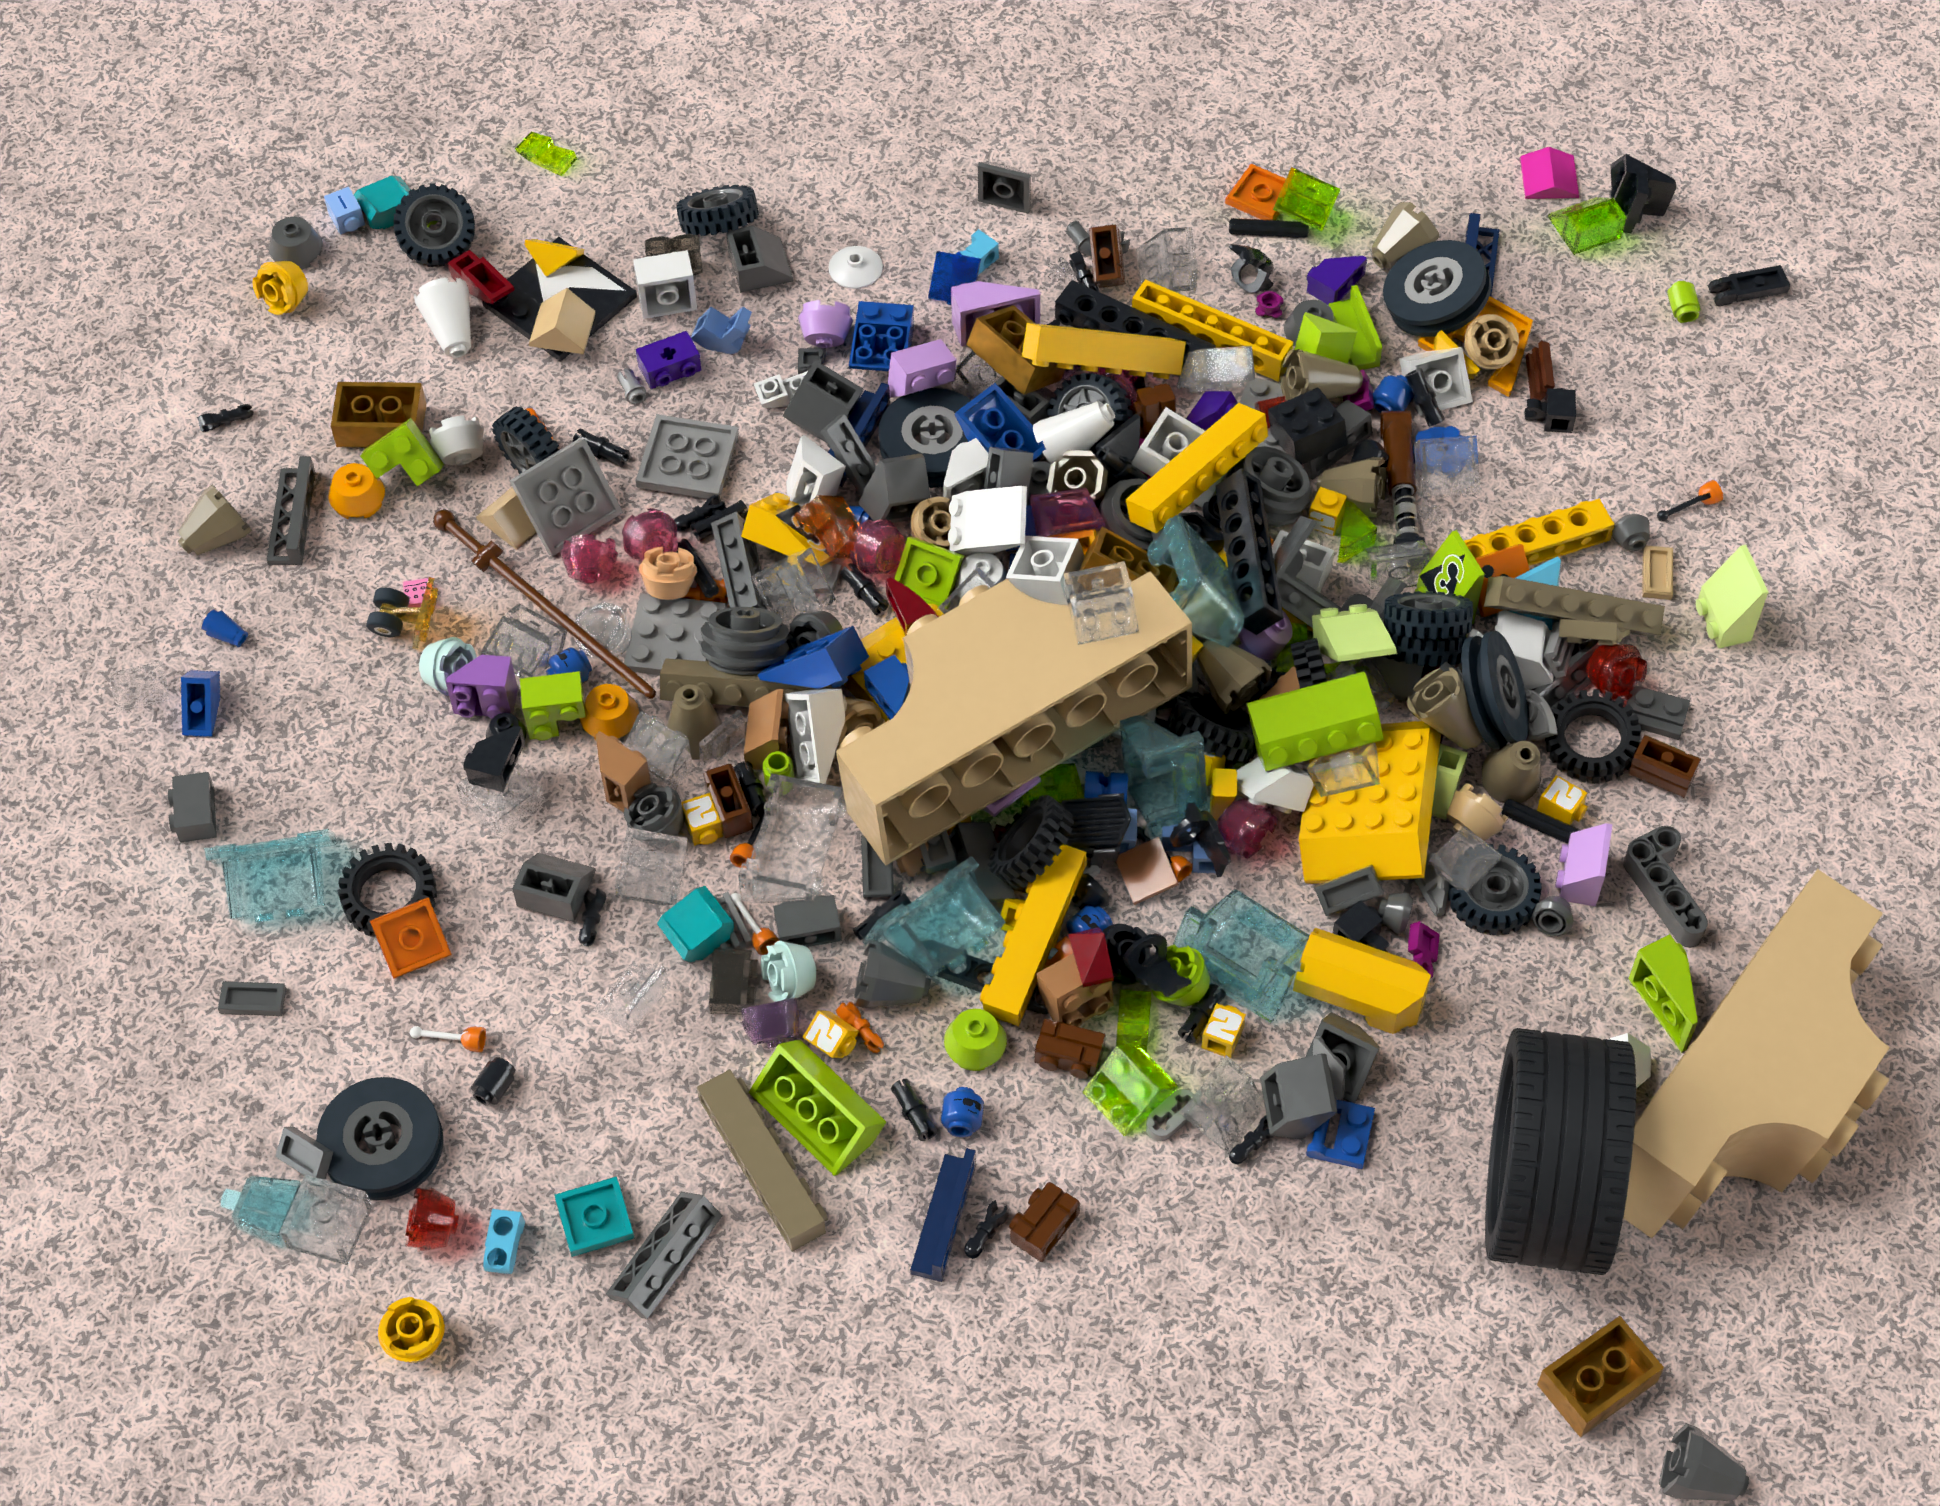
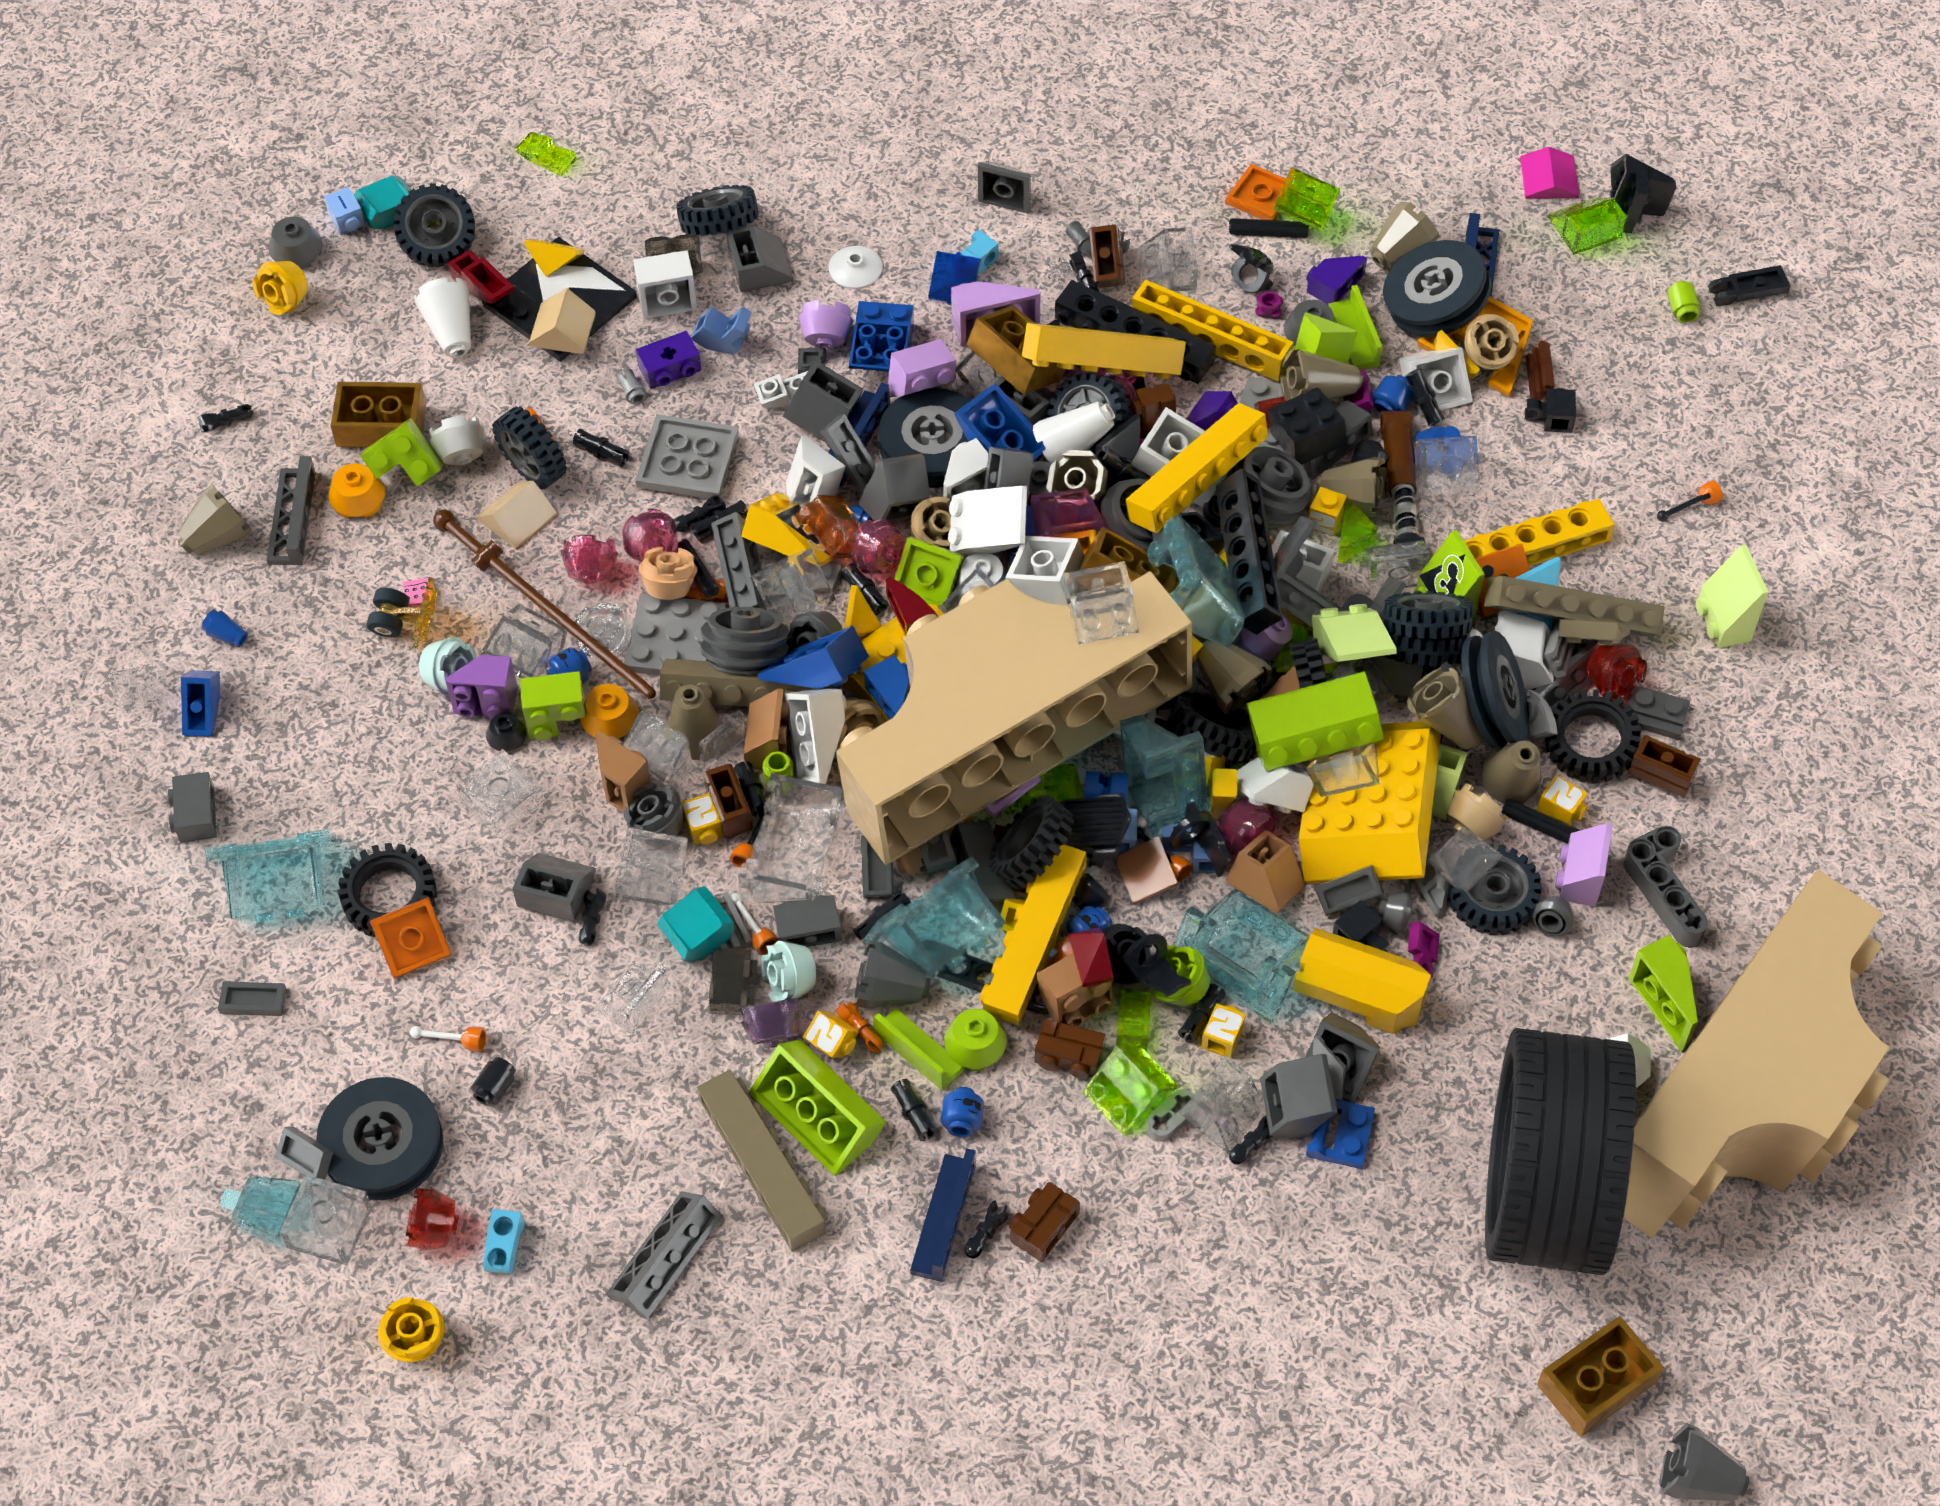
black slope [463,726,525,792] -> none
light grey plate [510,438,623,556] -> none
teal plate [554,1176,635,1257] -> none
clear slope [1177,346,1255,394] -> none
dark grey cone [1612,514,1650,551] -> none
tan tile [1642,545,1673,600] -> none
none -> yellow slope [844,585,881,640]
none -> lime panel [873,1008,964,1091]
none -> medium nougat slope [1226,829,1305,914]

